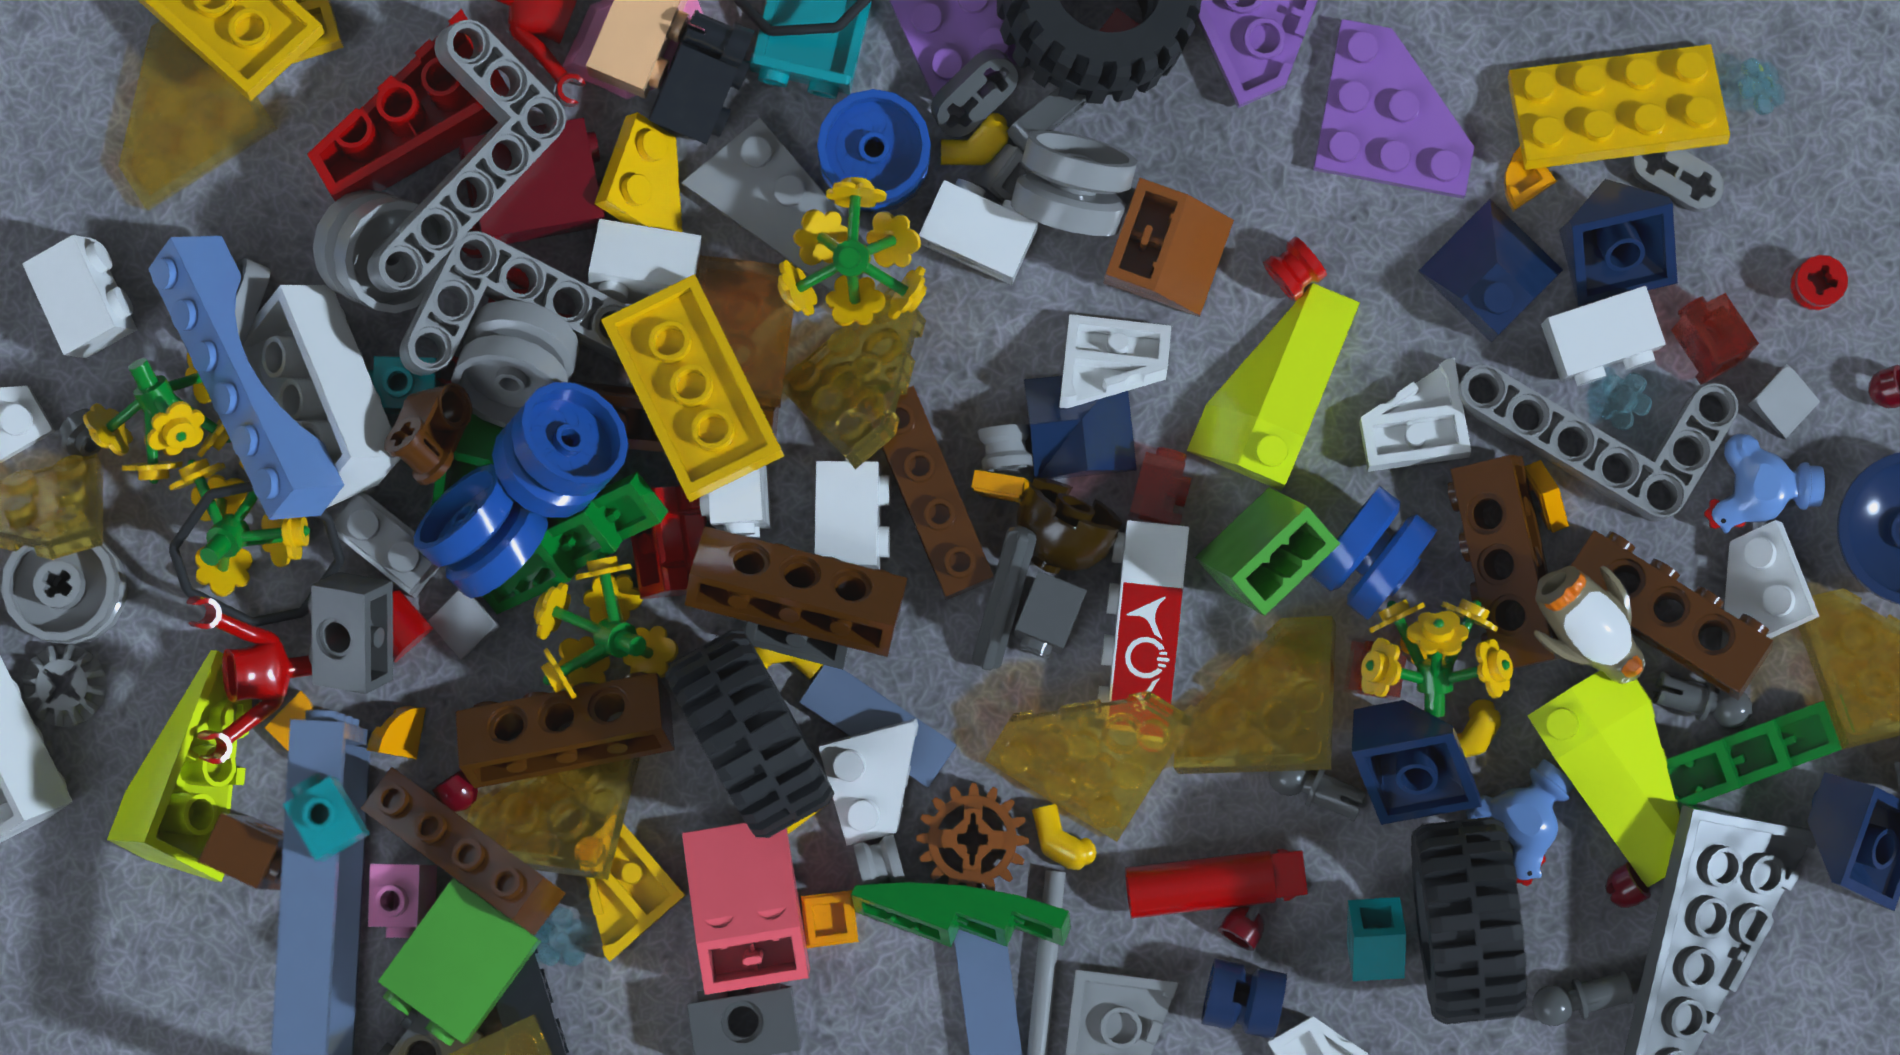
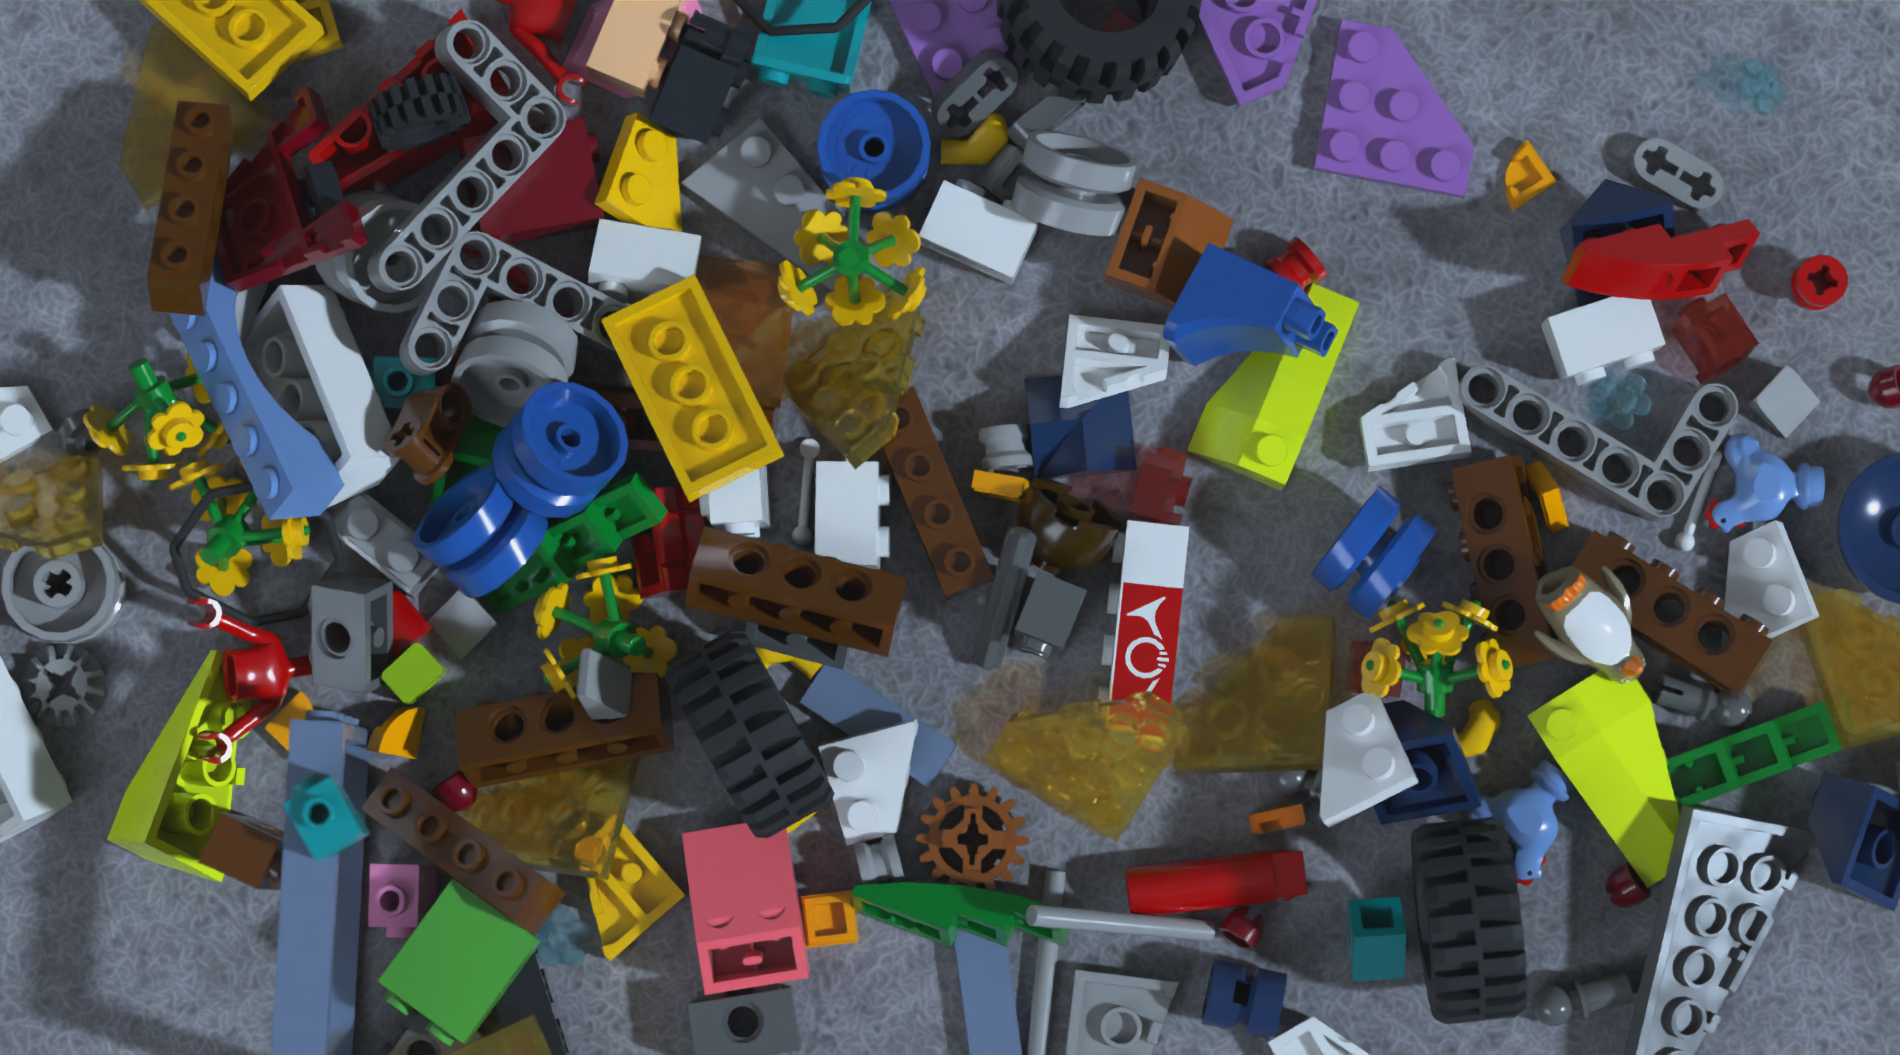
white brick [22,235,137,358] -> none
yellow arm [1032,804,1096,870] -> none
bright green brick [1195,487,1340,616] -> none
dark blue slope [1418,199,1563,343] -> none
yellow plate [1508,44,1730,170] -> none
none -> reddish brown brick [147,100,234,316]
none -> dark red wing [216,86,368,292]
none -> black piece [298,161,344,223]
none -> black tyre [368,73,471,152]
none -> lime slope [381,642,447,705]
none -> light grey slope [576,649,632,720]
none -> white hinge [792,439,820,546]
none -> light grey bar [1026,905,1215,941]
none -> blue hips [1163,243,1338,366]
none -> orange tile [1248,804,1306,835]
none -> white wing [1320,693,1419,828]
none -> red slope [1561,219,1760,300]
none -> white hinge [1674,450,1723,552]

